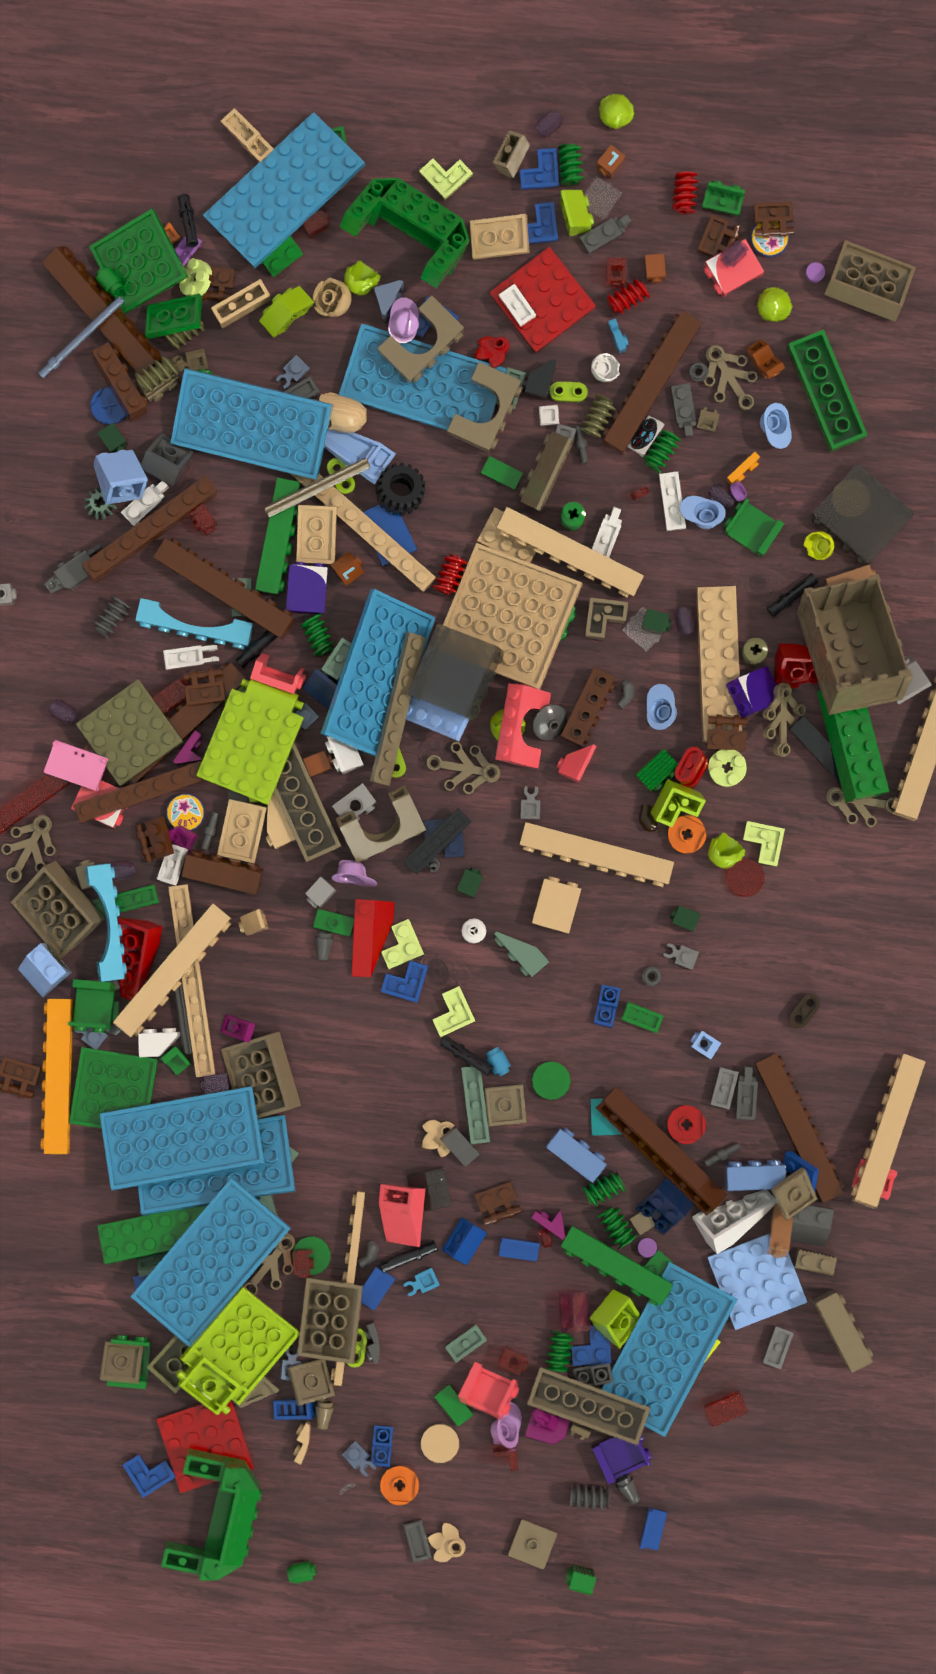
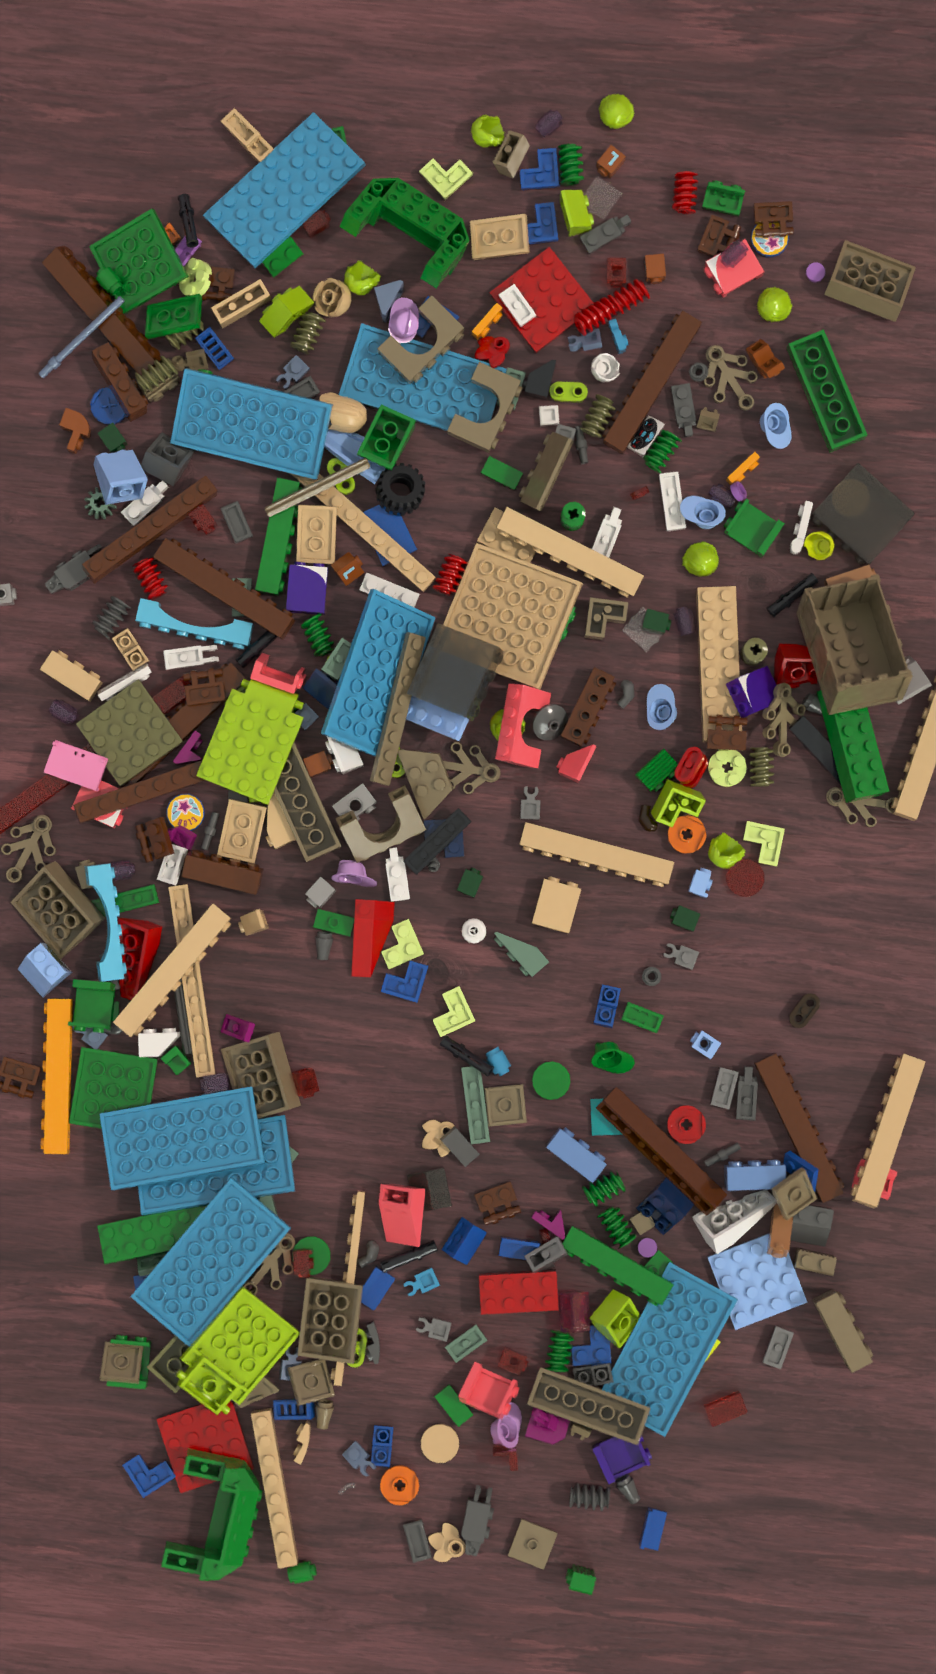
none -> tan brick [40,650,103,702]
none -> dark orange brick [59,408,91,454]
none -> white plate [97,663,152,701]
none -> tan slope [112,628,149,671]
none -> red piece [132,557,168,600]
none -> blue slope [195,327,234,371]
none -> dark grey tile [220,501,253,544]
none -> tan brick [251,1407,299,1569]
none -> olive piece [290,311,326,355]
none -> clear red brick [291,1067,319,1098]
none -> green slope [357,404,416,471]
none -> white plate [359,573,420,608]
none -> white hinge [386,847,410,902]
none -> dark tan wing [398,749,453,819]
none -> flat silver plate [416,1317,452,1342]
none -> dark grey hinge [461,1485,494,1556]
none -> lime hair [471,115,505,147]
none -> light orange plate [472,303,503,340]
none -> red brick [479,1269,559,1315]
none -> flat silver slope [525,1236,568,1273]
none -> sand blue plate [568,329,602,351]
none -> red piece [574,297,616,336]
none -> green piece [591,1042,635,1074]
none -> lime hair [682,541,719,577]
none -> light blue brick [688,868,713,898]
none -> olive piece [750,747,774,787]
none -> white hinge [789,501,813,555]
none -> dark grey cone [802,692,823,716]

